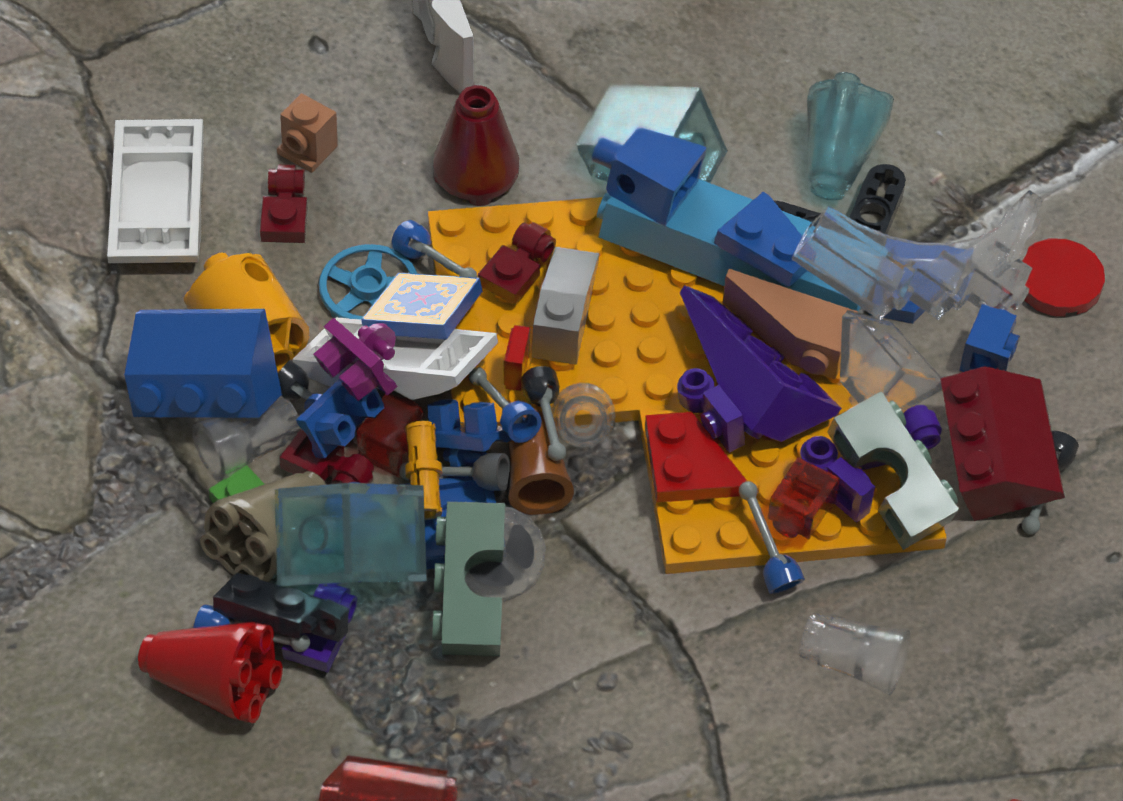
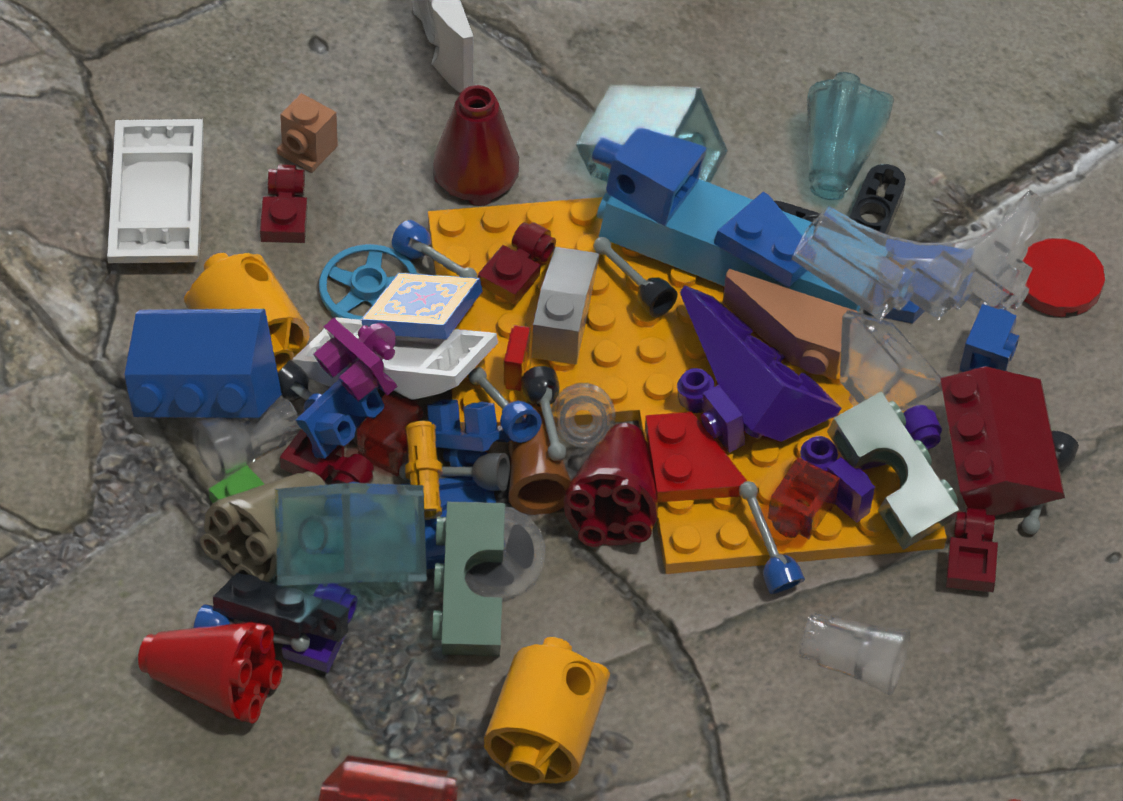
none -> light orange cylinder [484,637,610,784]
none -> dark red cone [564,423,658,547]
none -> black hinge [593,237,677,318]
none -> dark red plate [946,508,998,593]

